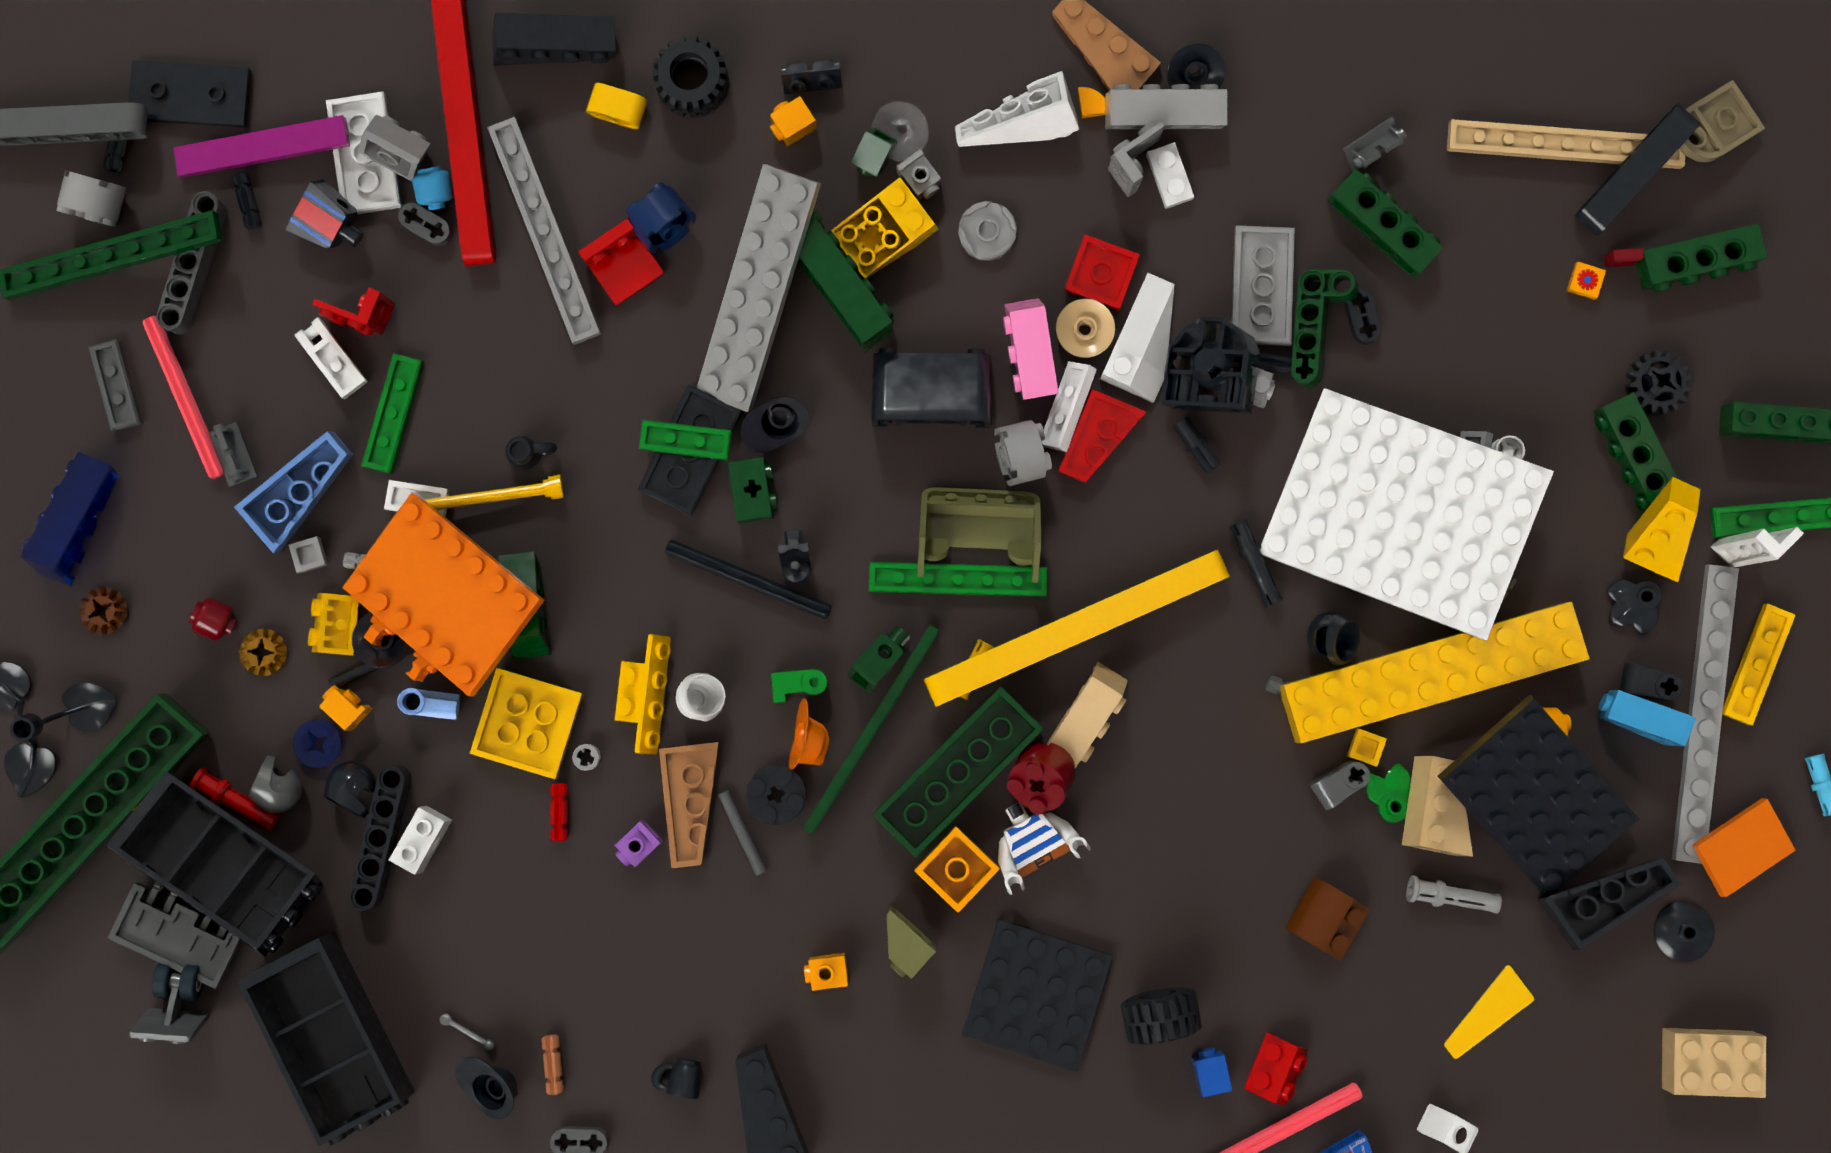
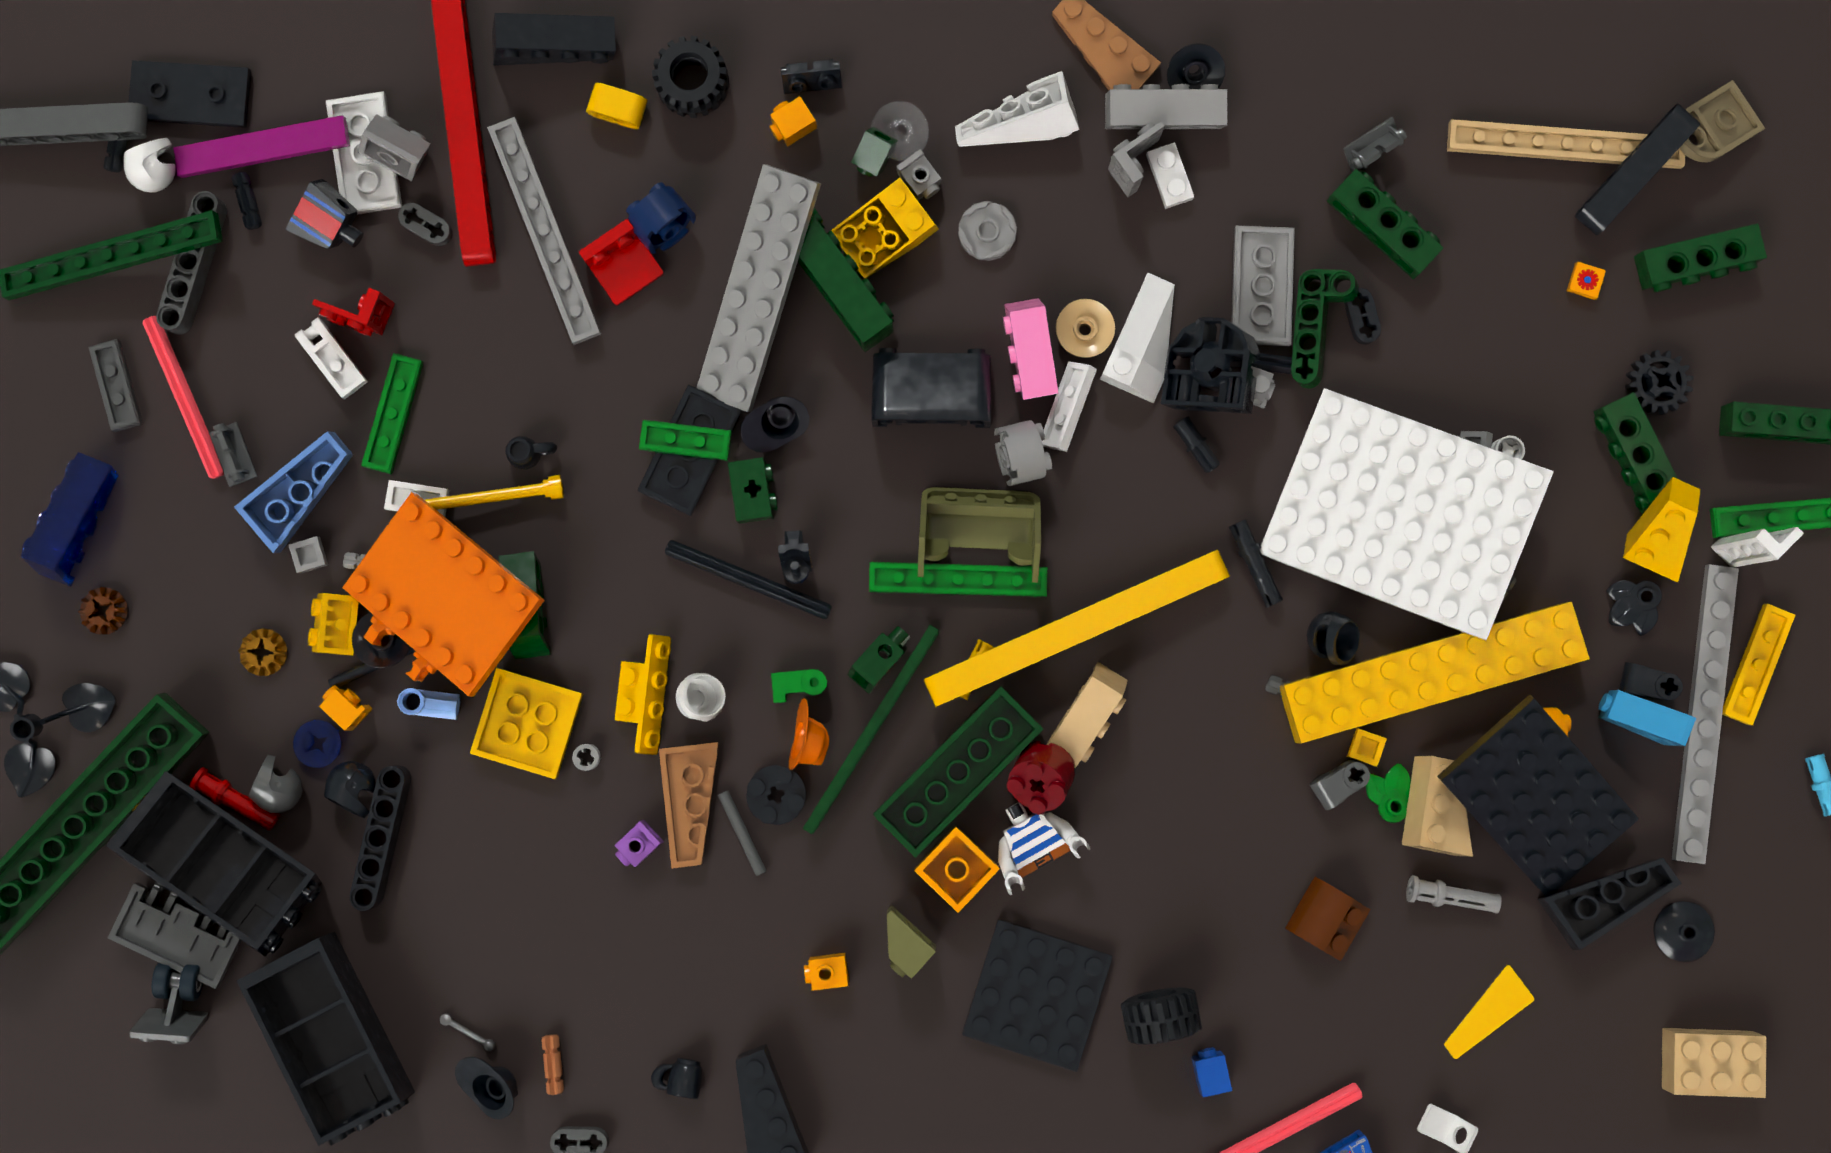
light grey brick [56,170,127,227] -> none
dark red head [188,598,237,641] -> none
white brick [389,806,452,875] -> none
dark azure head [412,166,454,211] -> none
red axle [550,783,568,842] -> none
red wing [1058,389,1146,483] -> none
red plate [1064,234,1140,311] -> none
light orange tile [1077,87,1105,119] -> none
red bracket [1244,1032,1308,1105] -> none
dark red tile [1604,248,1644,267] -> none
orange tile [1692,798,1796,898] -> none
none -> white helmet [124,138,176,193]

